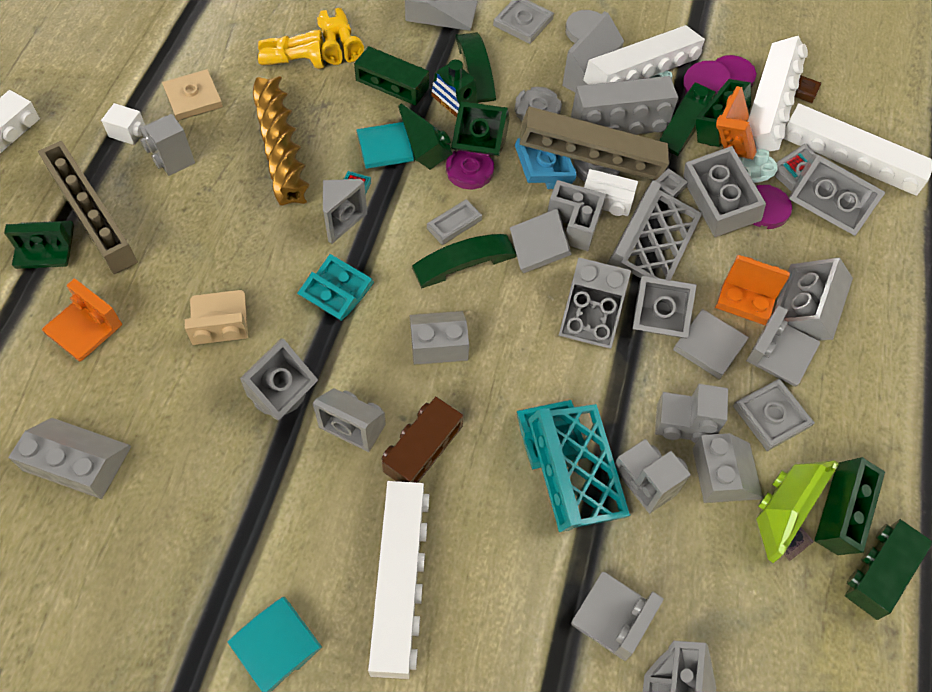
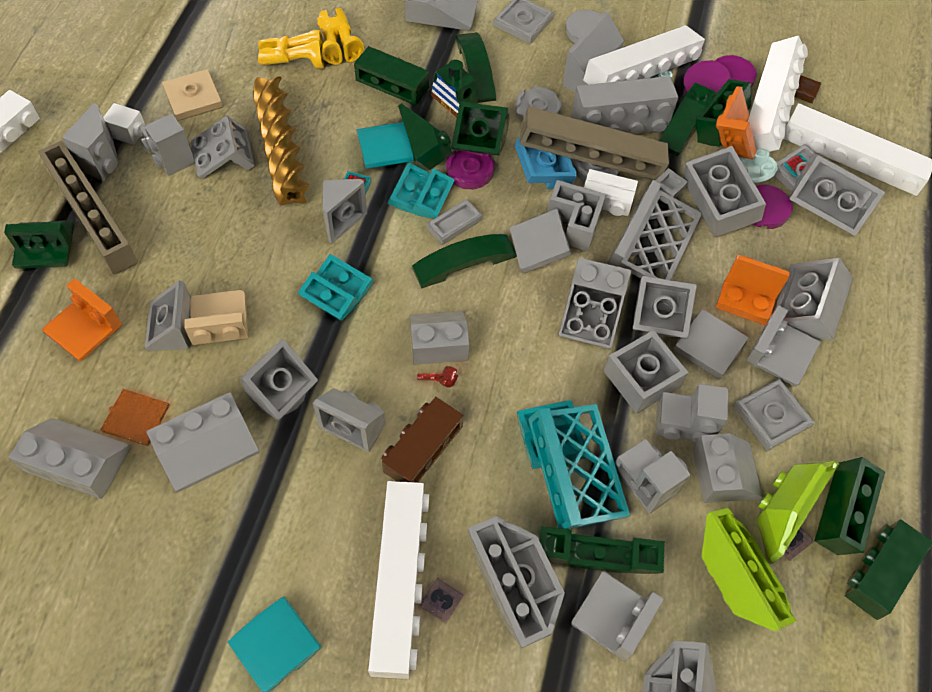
none -> light grey slope [62,103,118,182]
none -> clear orange piece [100,389,170,446]
none -> light grey slope [144,280,191,351]
none -> light grey slope [146,392,259,493]
none -> light grey bracket [191,115,255,179]
none -> teal slope [387,162,455,219]
none -> clear red hand [417,366,458,388]
none -> tile [420,578,464,624]
none -> light grey wedge [468,516,565,649]
none -> dark green slope [540,526,665,574]
none -> light grey brick [603,330,689,414]
none -> lime wedge [701,508,796,632]

